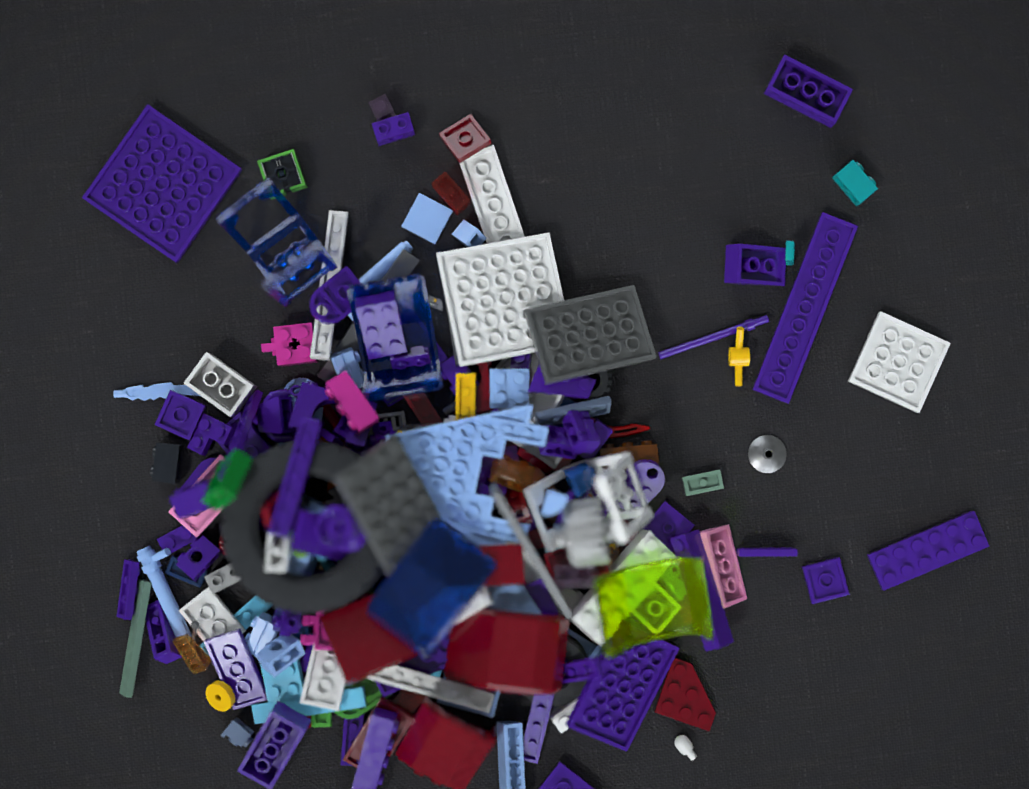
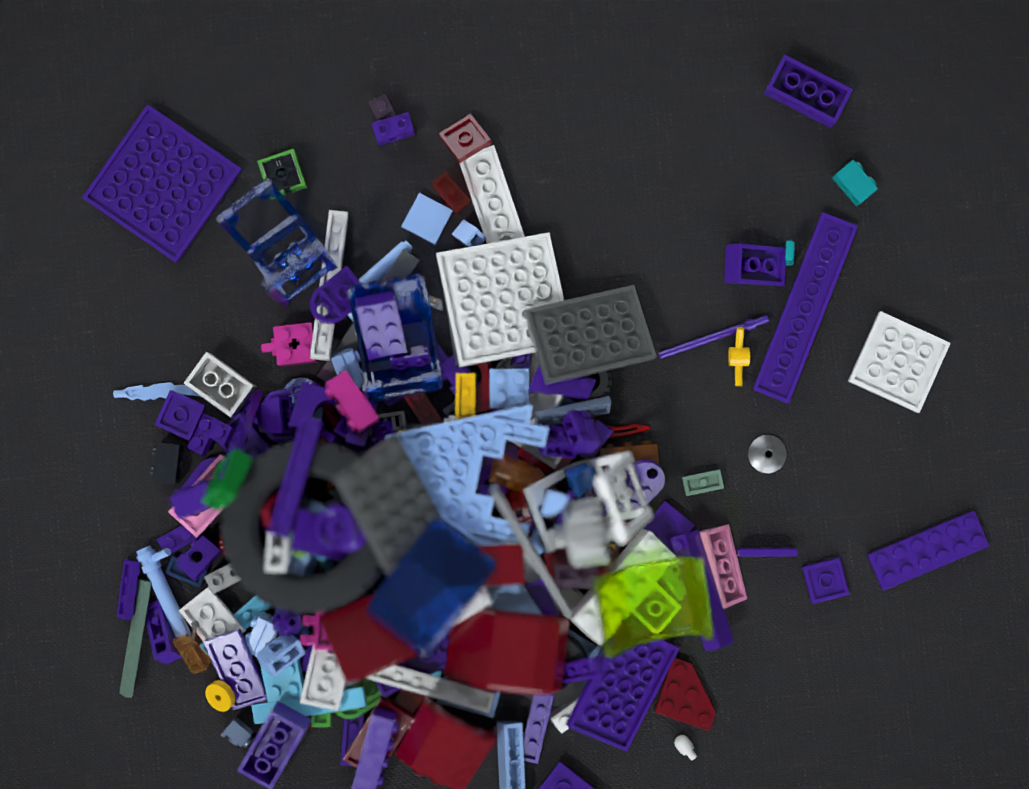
none -> light blue arm [530,527,545,554]

